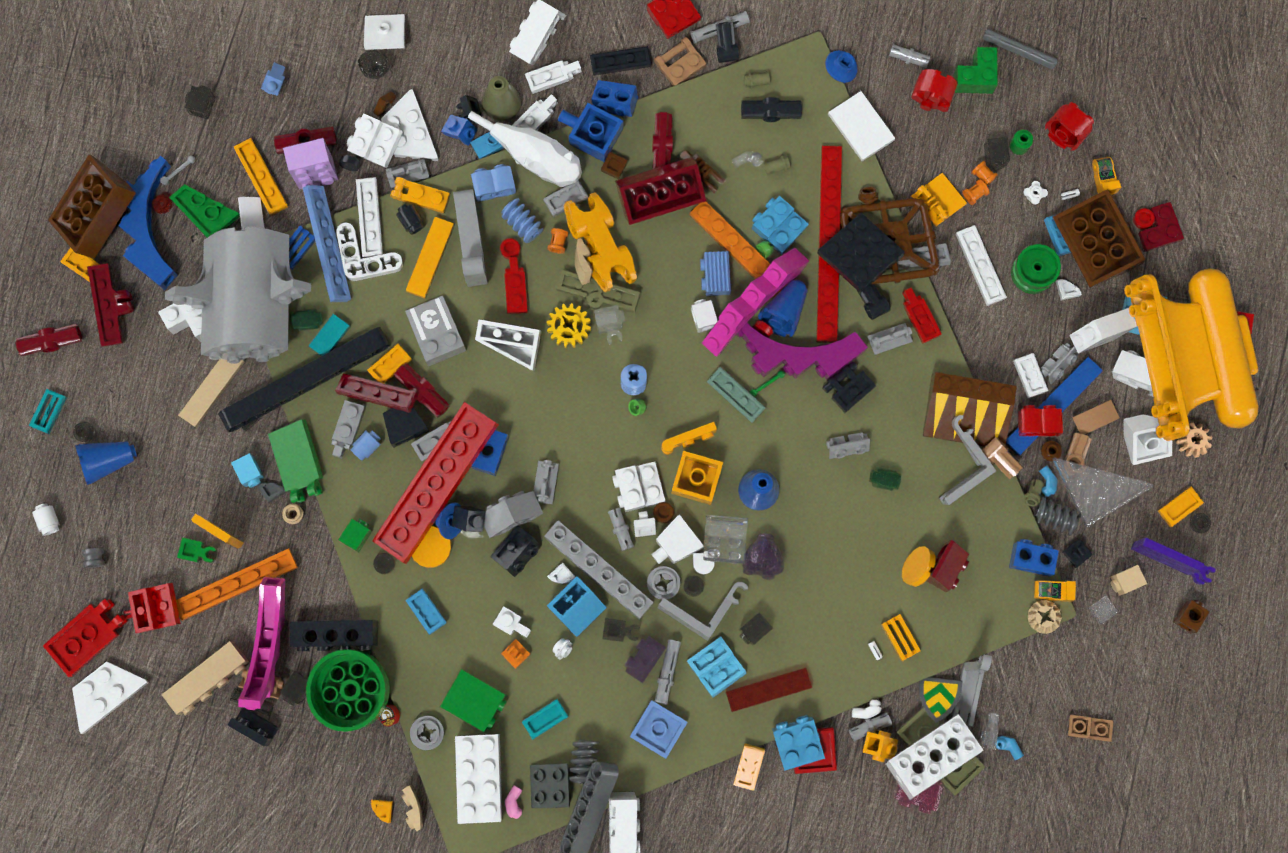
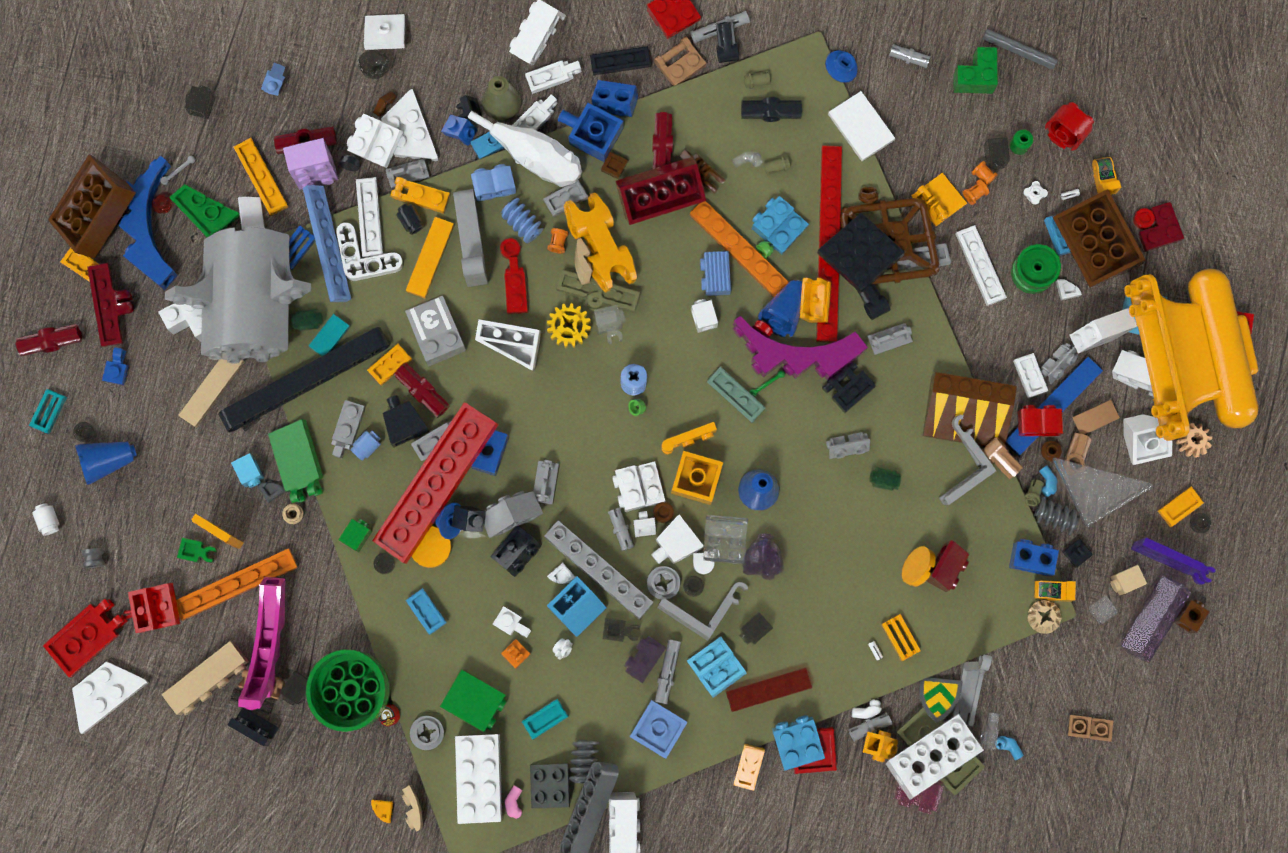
black brick [290,620,378,651] -> none
dark red tile [335,373,418,413] -> none
dark pink arch [702,248,809,357] -> none
red hinge [902,288,942,344] -> none
red brick [911,69,958,112] -> none
none -> blue plate [102,347,129,385]
none -> light orange hinge [799,278,831,323]
none -> clear purple brick [1120,576,1191,663]

